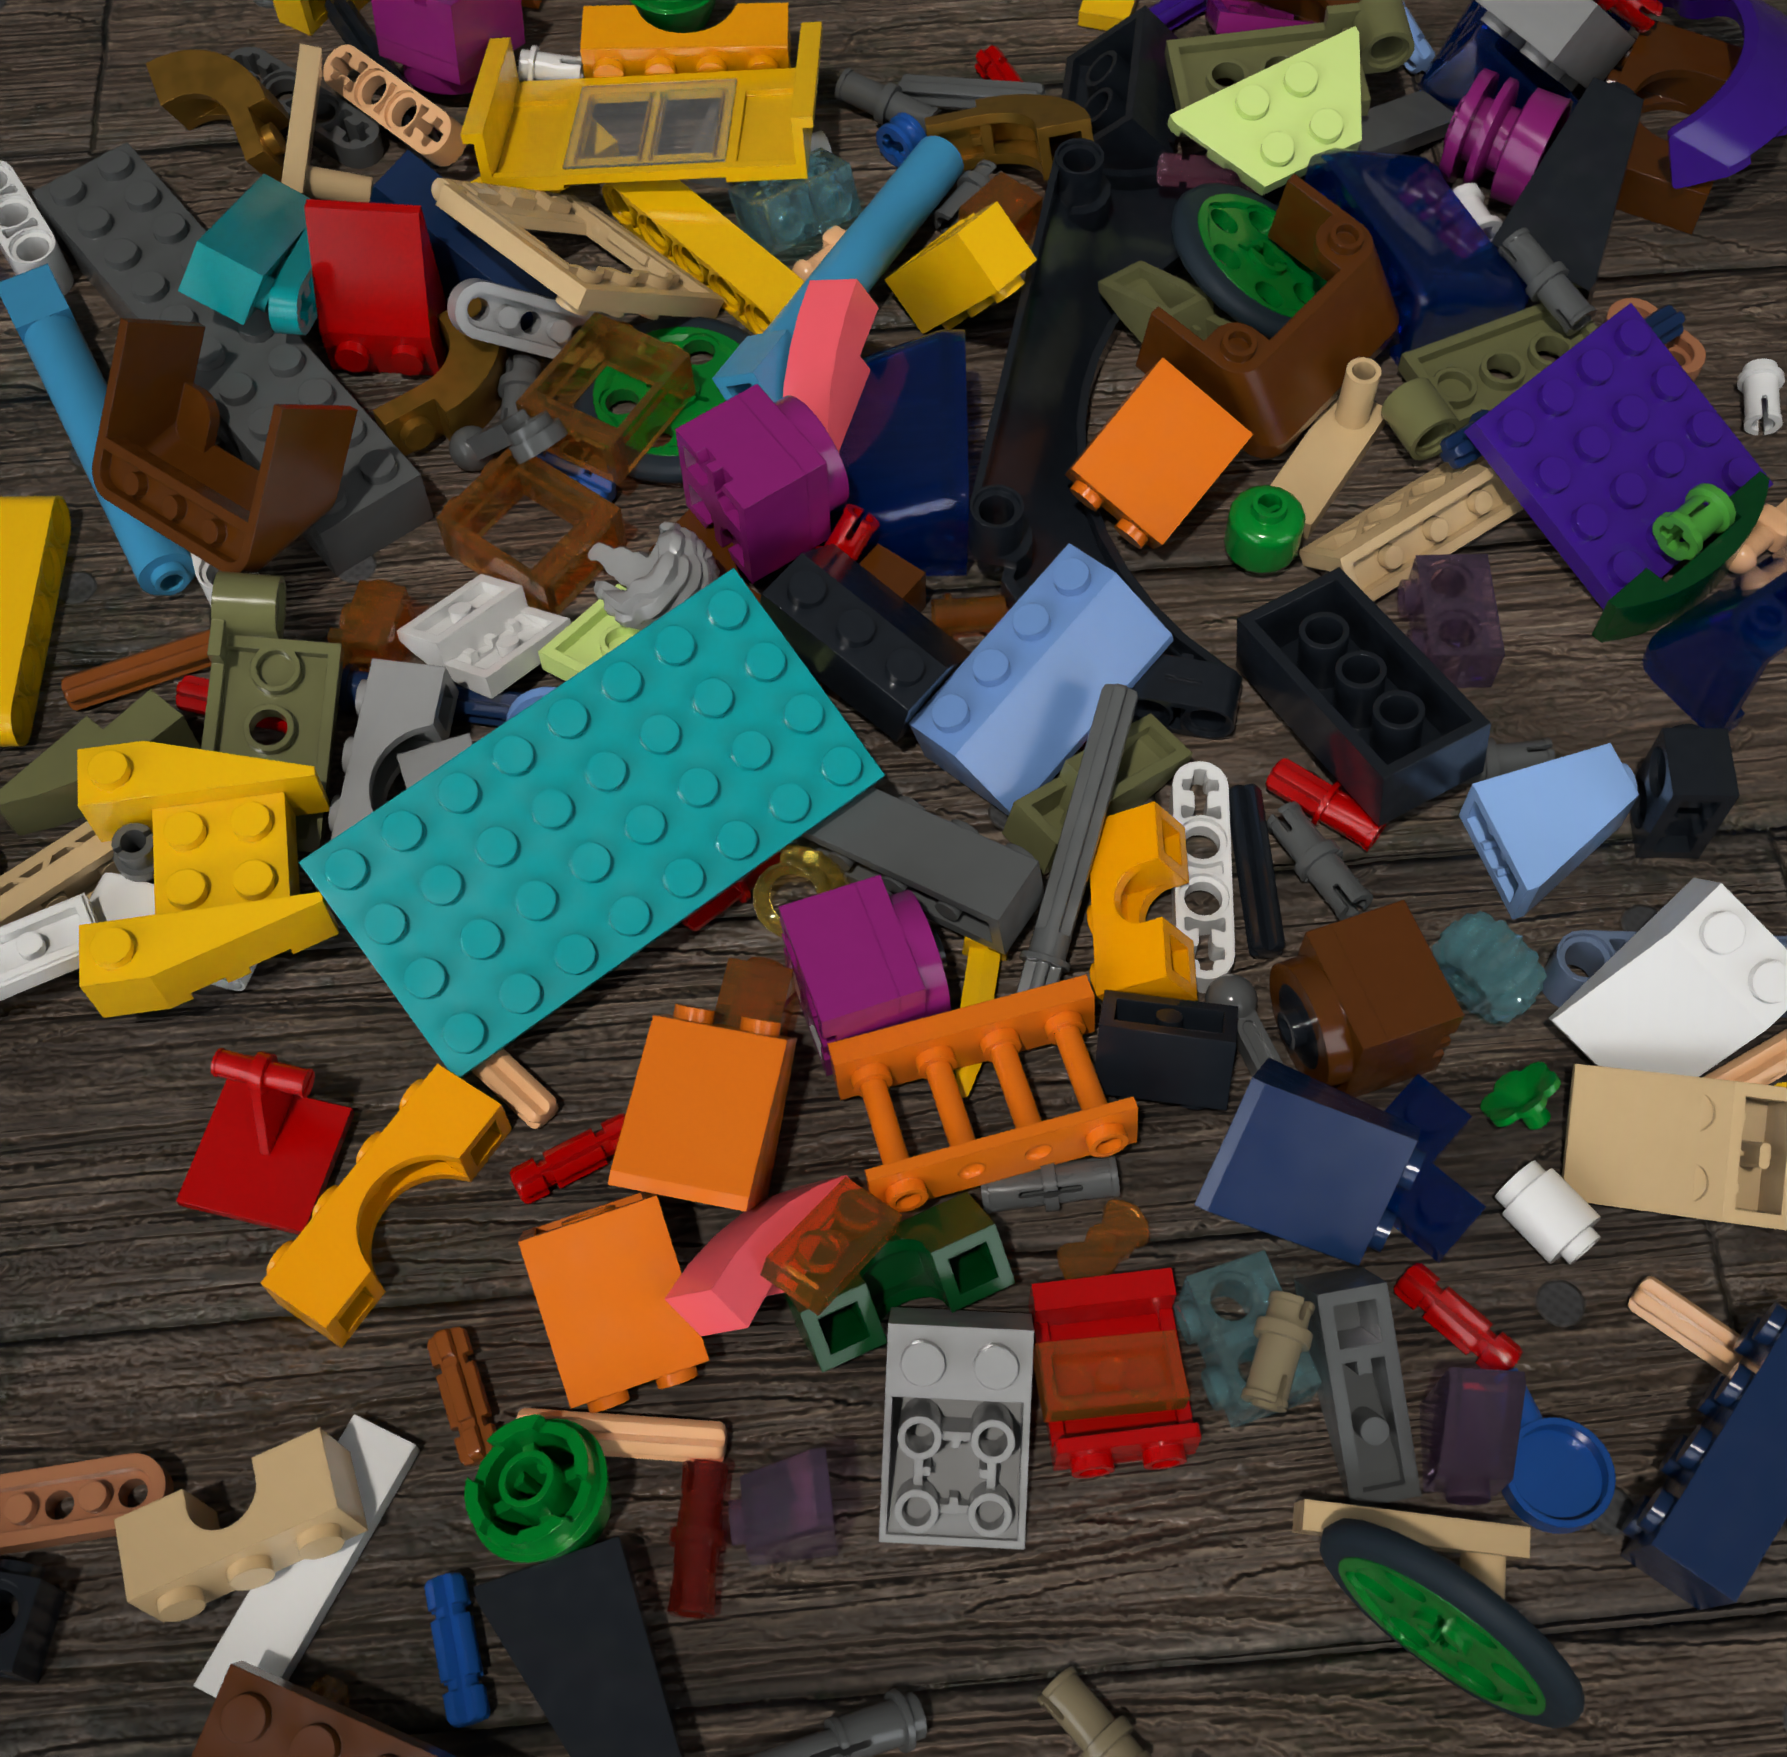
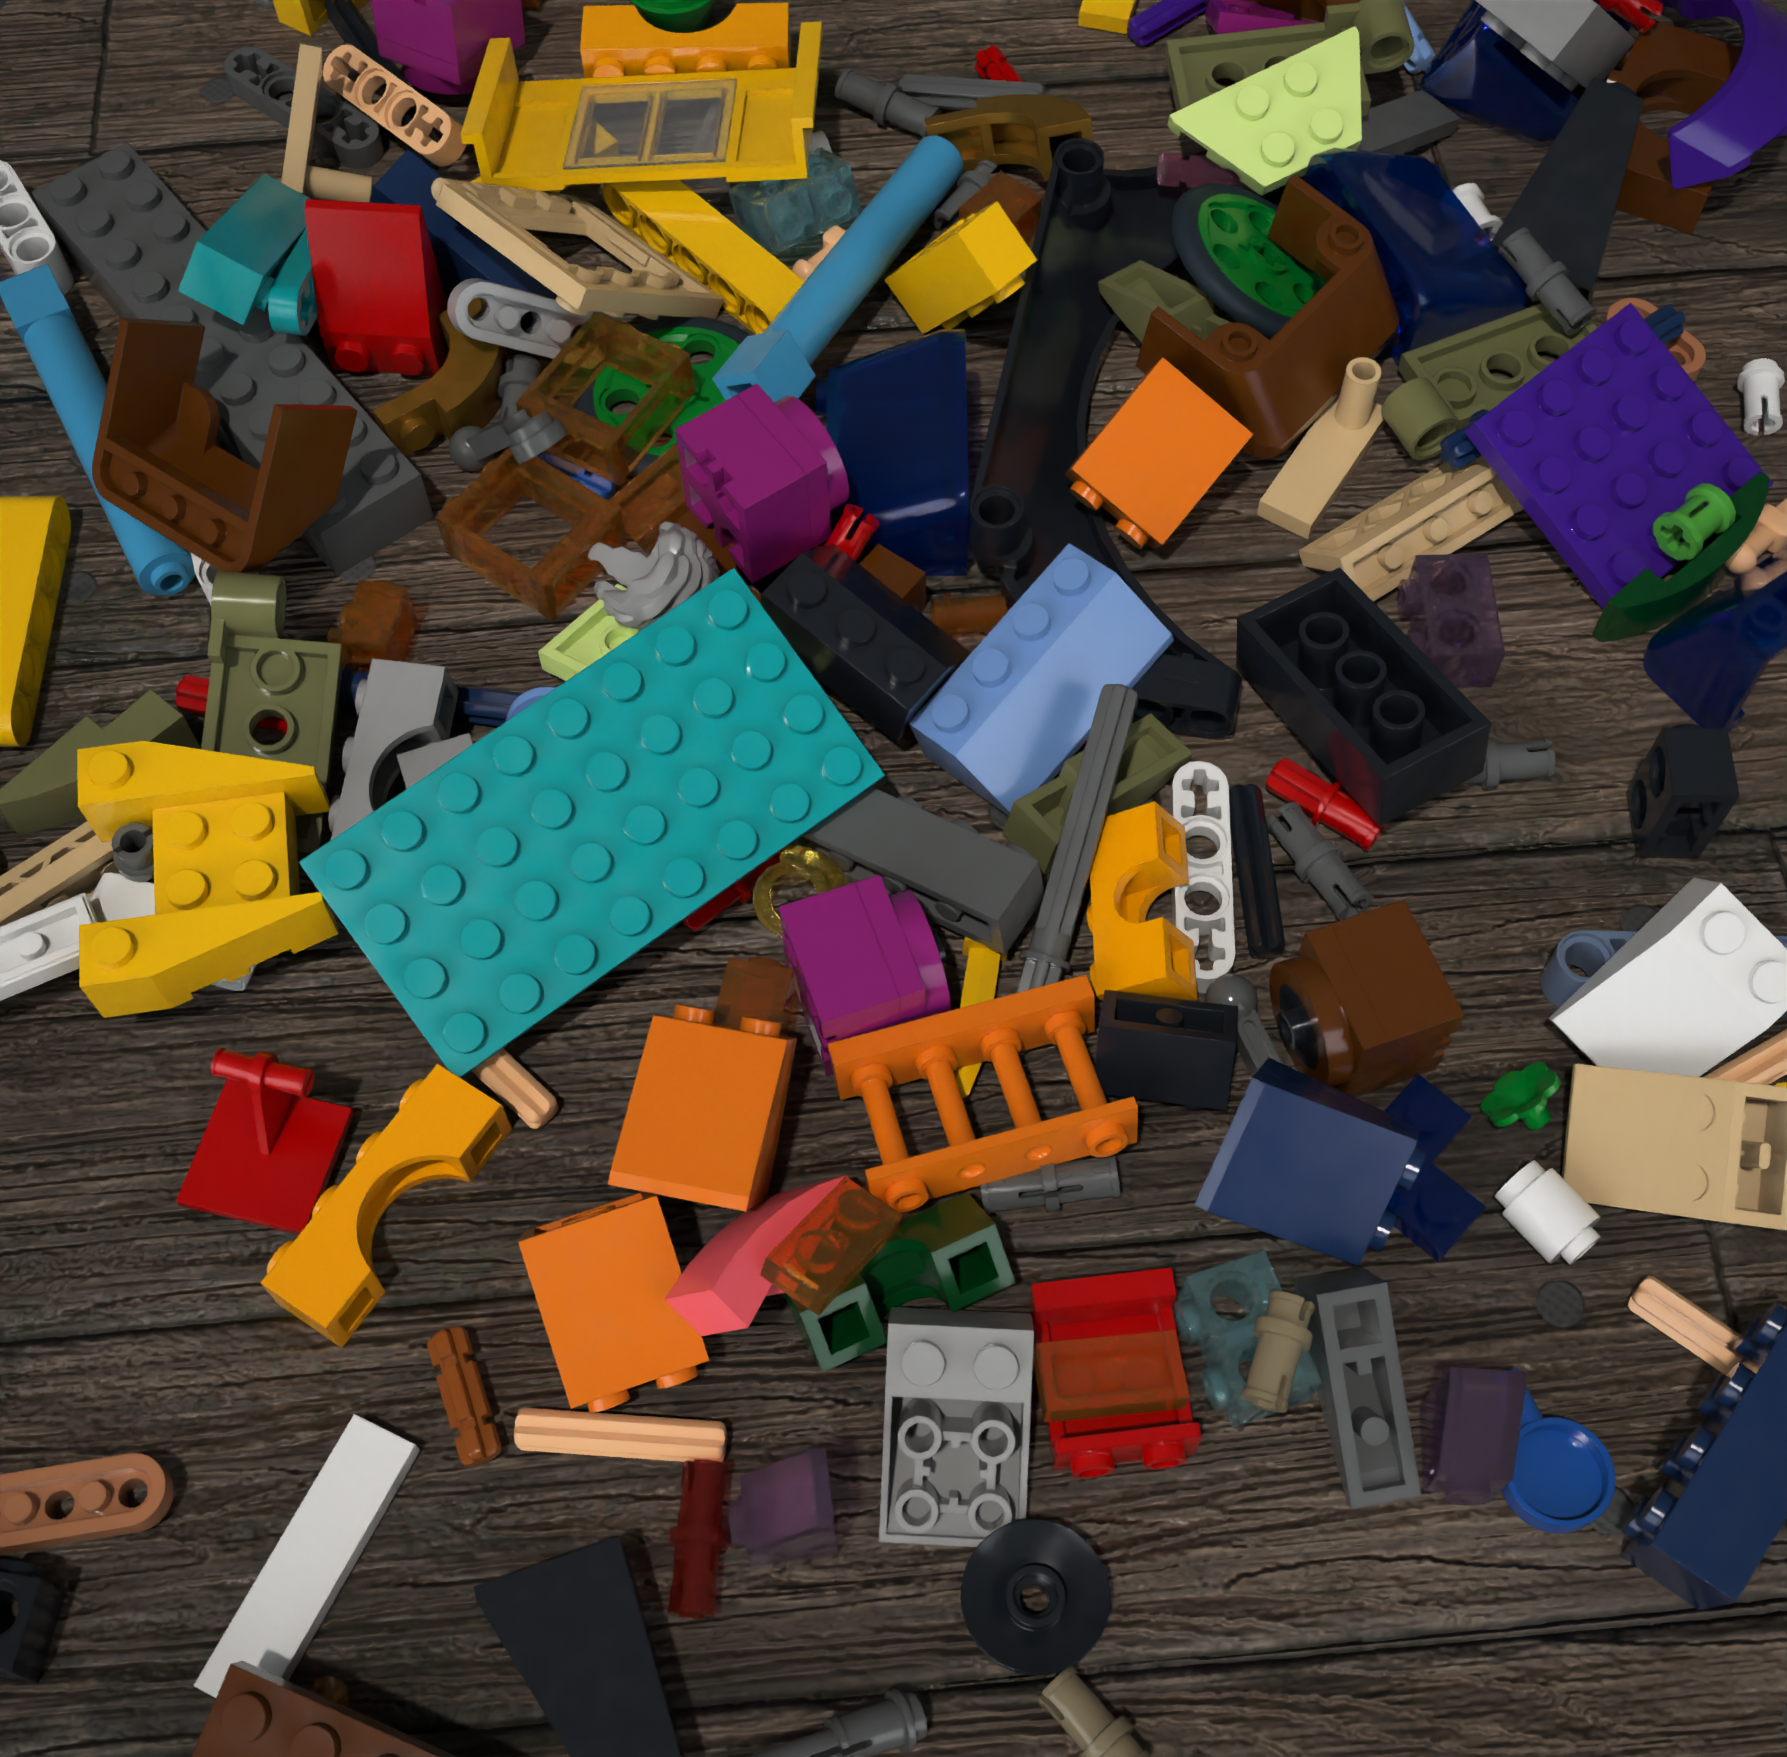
dark orange axle [61,629,211,711] -> none
tan arch [114,1427,368,1623] -> none
pearl gold arch [145,49,290,182] -> none
white slope [396,574,571,699] -> none
blue axle [424,1572,491,1728] -> none
green cone [464,1414,612,1563] -> none
red axle [509,1113,626,1204] -> none
white pin [518,45,584,81] -> none
coral slope [783,279,879,452] -> none
blue bush [876,112,927,167] -> none
clear orange piece [1057,1199,1150,1280] -> none
black slope [1062,5,1179,170] -> none
green head [1224,485,1306,574] -> none
tan piece [1292,1499,1531,1600] -> none
wedge [1319,1518,1585,1728] -> none
red axle [1394,1262,1523,1378] -> none
clear light blue gear [1432,911,1547,1024] -> none
magenta wheel [1438,68,1573,206] -> none
light blue slope [1459,743,1639,920] -> none
none -> clear orange plate [604,442,689,552]
none -> black dish [960,1519,1110,1676]

